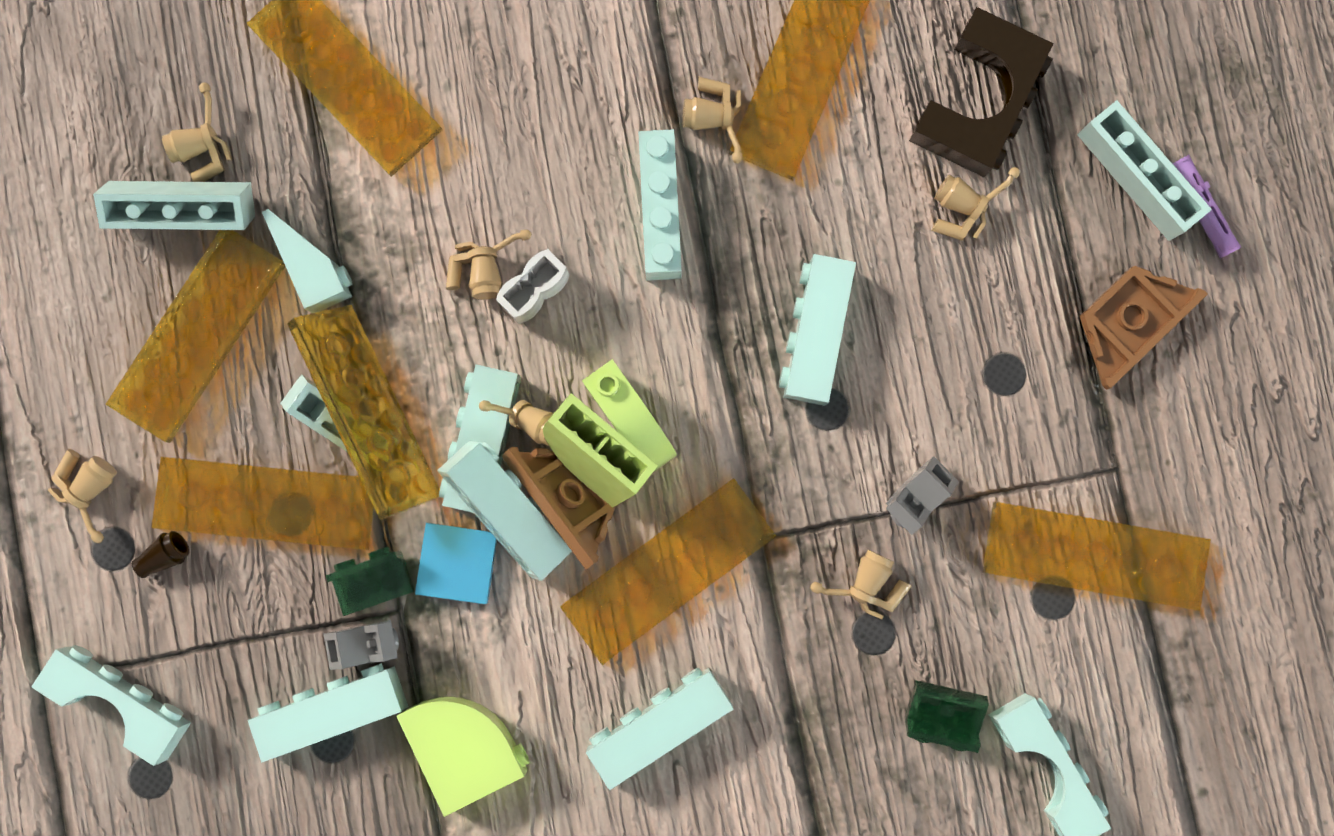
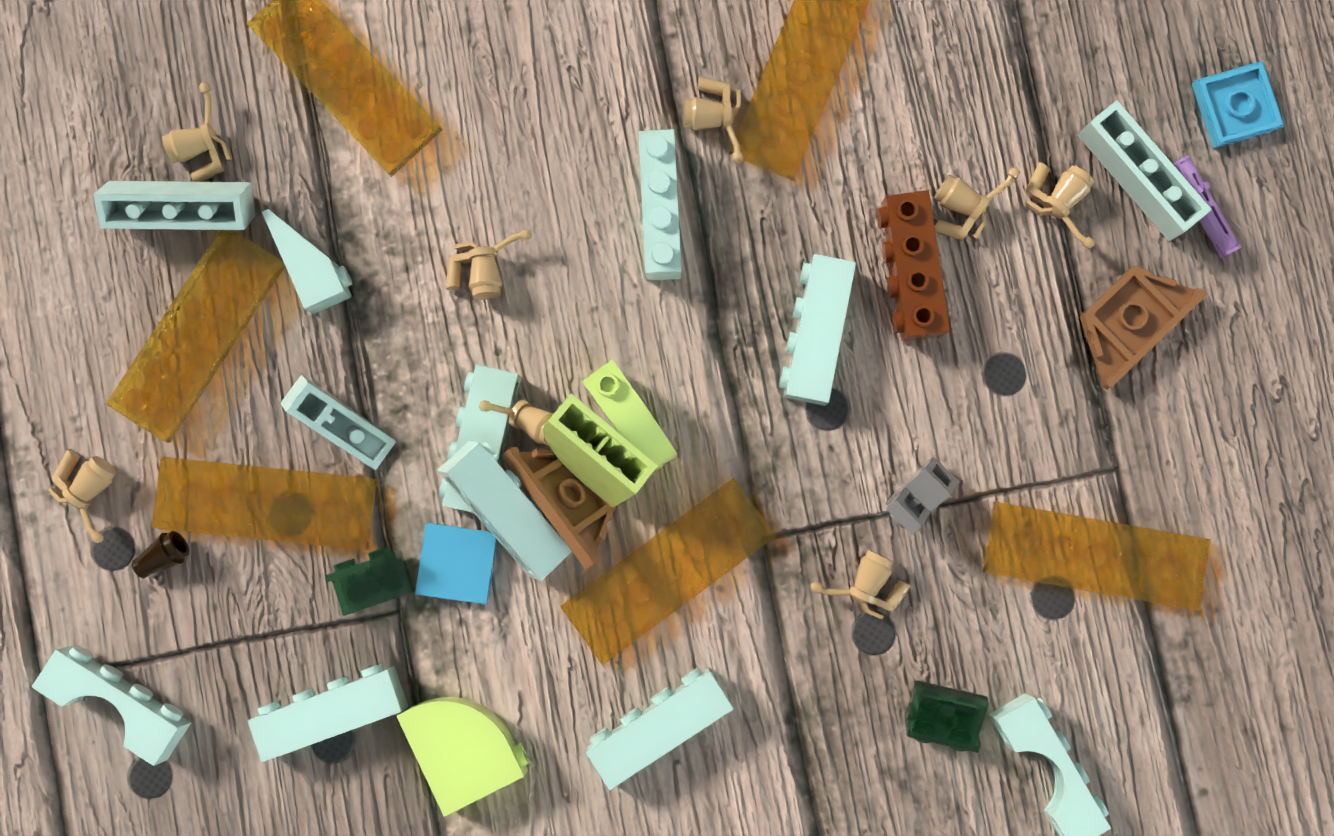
clear yellow plate [287,305,440,521] -> none
light grey brick [323,620,399,670] -> none
white brick [496,249,569,324] -> none
dark brown arch [909,7,1054,177] -> none
none -> dark orange brick [877,190,950,341]
none -> tan piece [1025,162,1095,249]
none -> medium azure tile [1192,61,1284,149]

